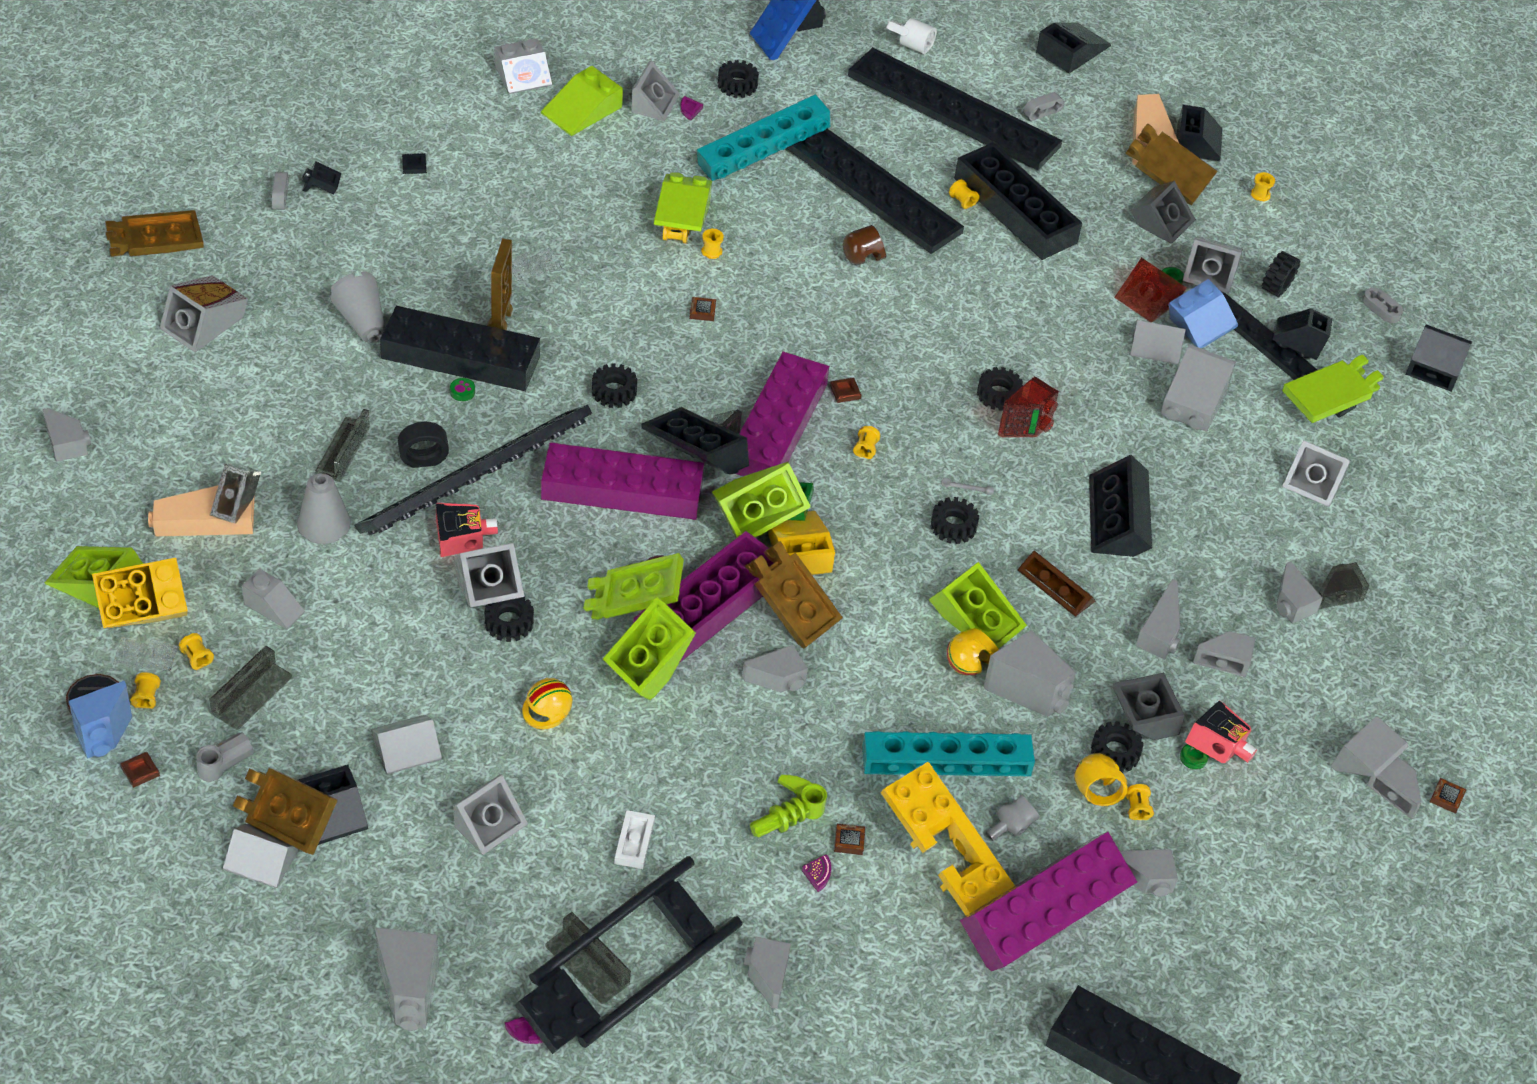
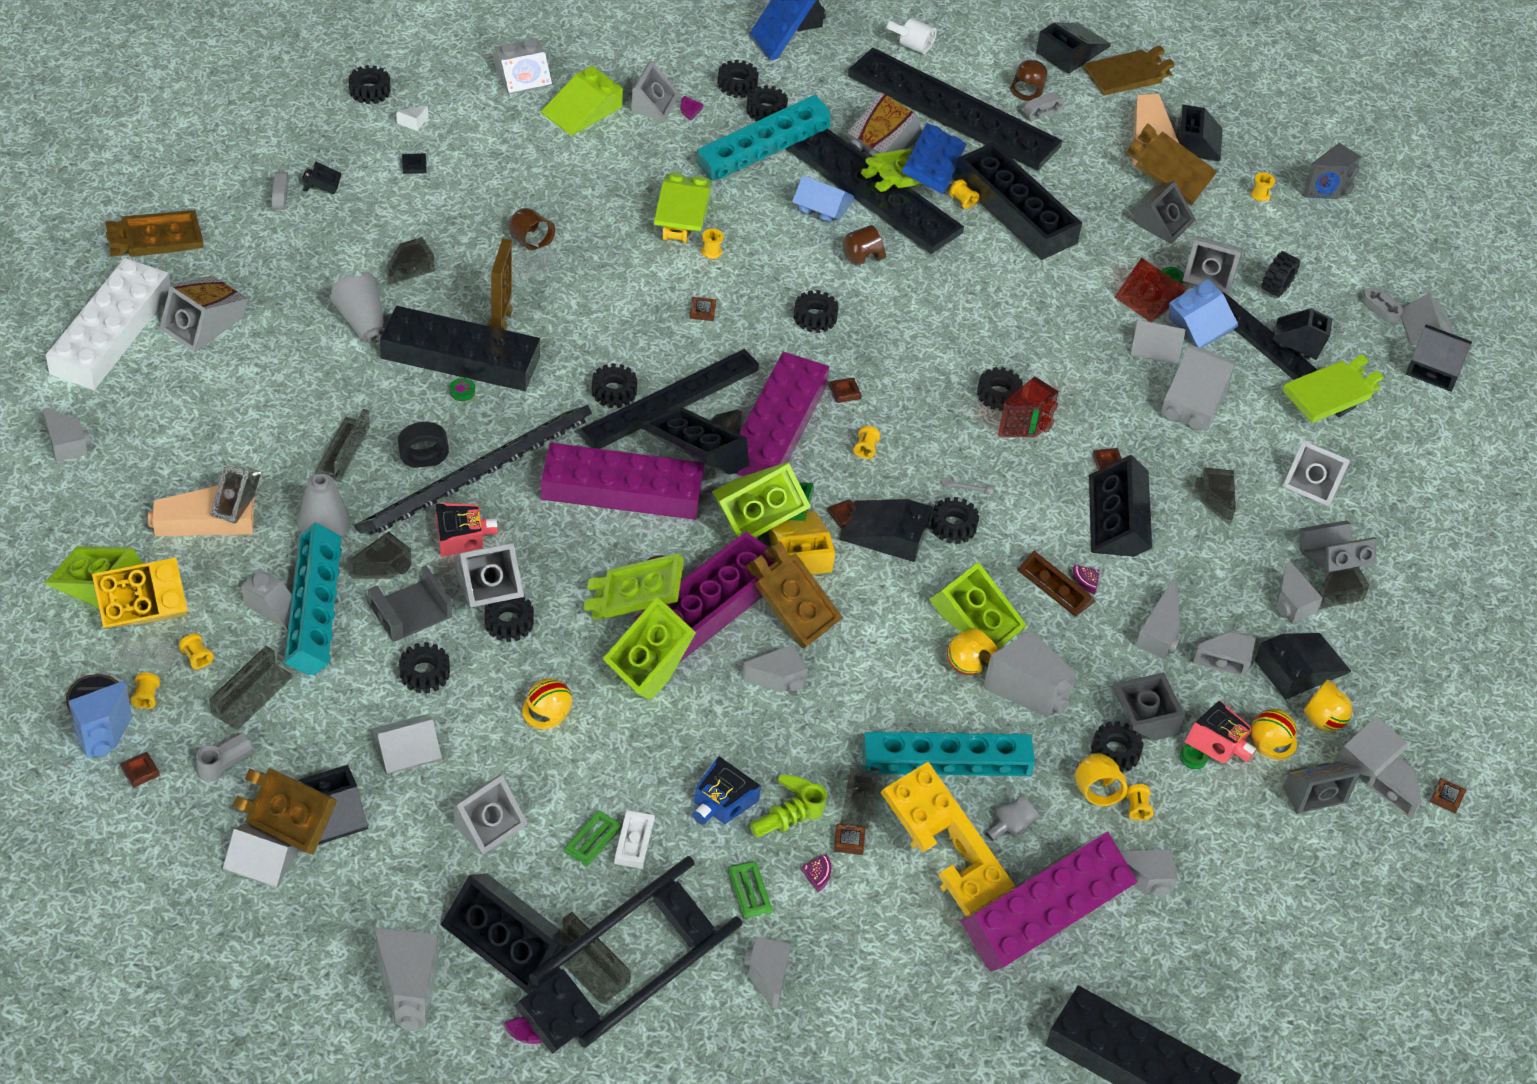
none -> white brick [46,258,170,390]
none -> teal brick [284,522,342,675]
none -> black tyre [349,65,391,104]
none -> clear smoke slope [349,531,412,579]
none -> dark grey panel [367,565,454,642]
none -> clear smoke slope [387,237,435,285]
none -> white slope [396,106,428,131]
none -> black tyre [399,642,450,694]
none -> black slope [441,873,574,994]
none -> reddish brown helmet [509,208,555,250]
none -> bright green tile [564,810,622,867]
none -> black plate [580,349,759,449]
none -> torso [692,756,761,825]
none -> bright green tile [728,861,773,919]
none -> black tyre [746,85,788,121]
none -> medium blue slope [792,175,855,222]
none -> black tyre [794,290,839,333]
none -> copper tile [827,499,856,528]
none -> black slope [839,499,933,562]
none -> clear smoke slope [840,763,879,829]
none -> slope [848,92,922,157]
none -> lime tile [861,148,922,192]
none -> blue plate [902,123,967,194]
none -> reddish brown helmet [1010,60,1048,101]
none -> magenta tile [1073,565,1100,594]
none -> pearl gold tile [1084,45,1175,96]
none -> copper tile [1092,448,1122,470]
none -> clear smoke slope [1195,467,1236,524]
none -> yellow helmet [1251,708,1297,760]
none -> black slope [1255,633,1351,700]
none -> dark grey slope [1283,762,1360,814]
none -> dark grey panel [1300,520,1376,572]
none -> dark grey slope [1302,143,1361,199]
none -> yellow helmet [1303,679,1353,732]
none -> light grey slope [1401,293,1454,345]

